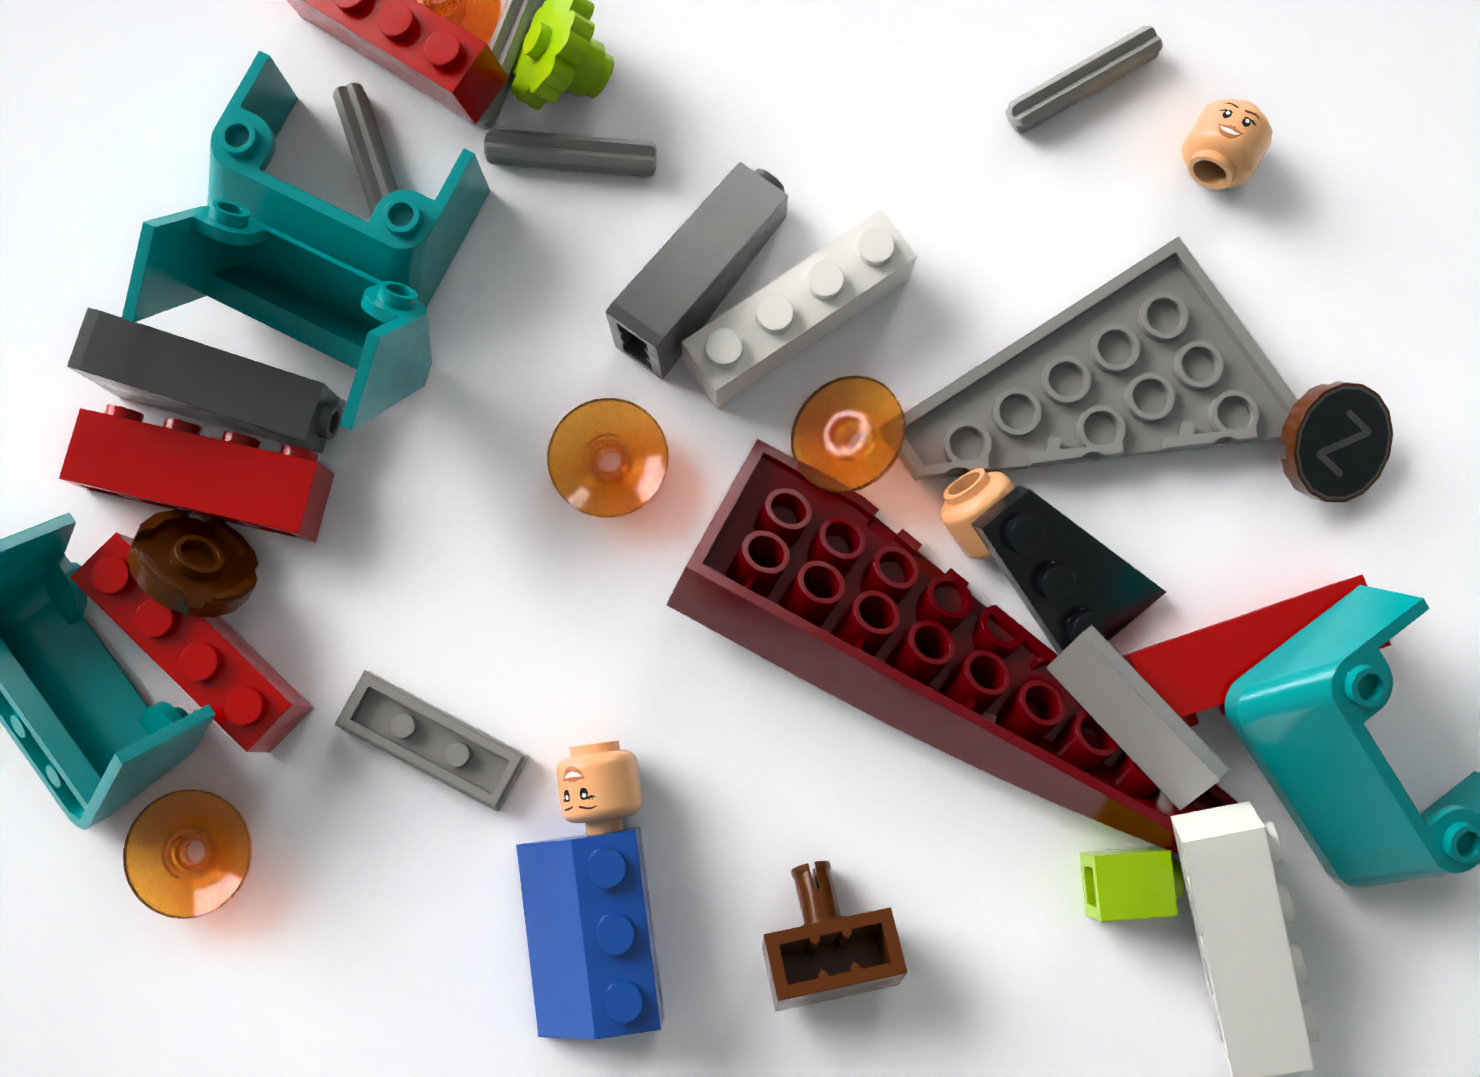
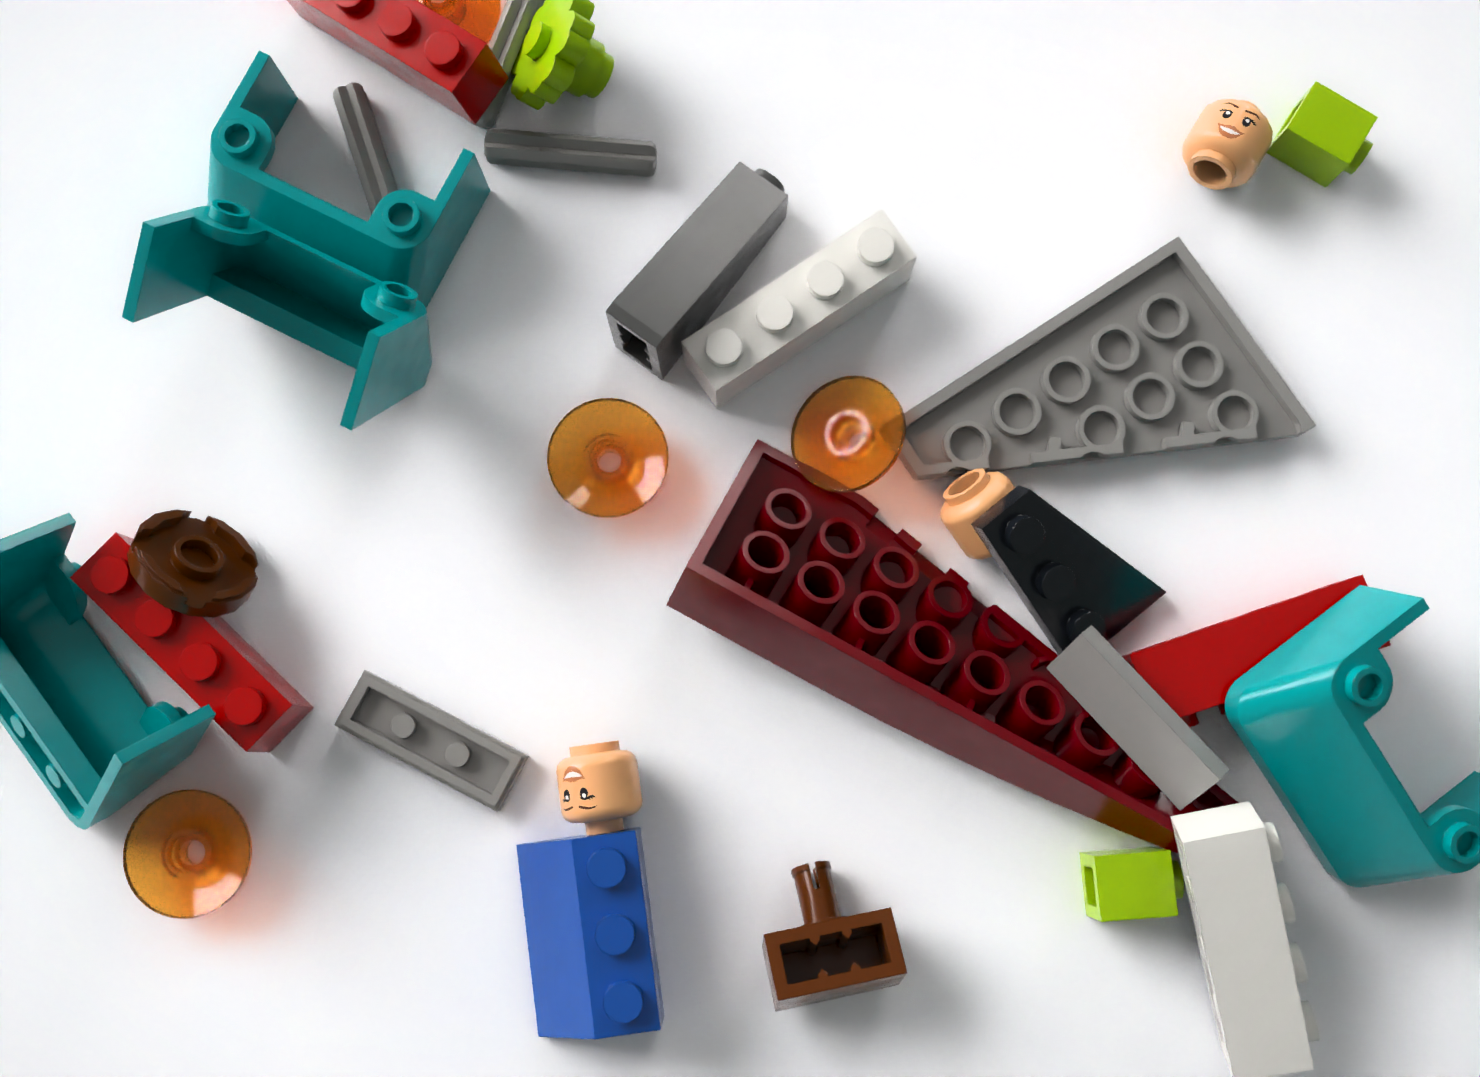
red brick [58,404,335,543] -> none
dark grey slope [67,307,342,454] -> none
light grey axle [1005,26,1163,133] -> none
black tile [1280,381,1393,502] -> none
none -> lime brick [1267,81,1378,188]

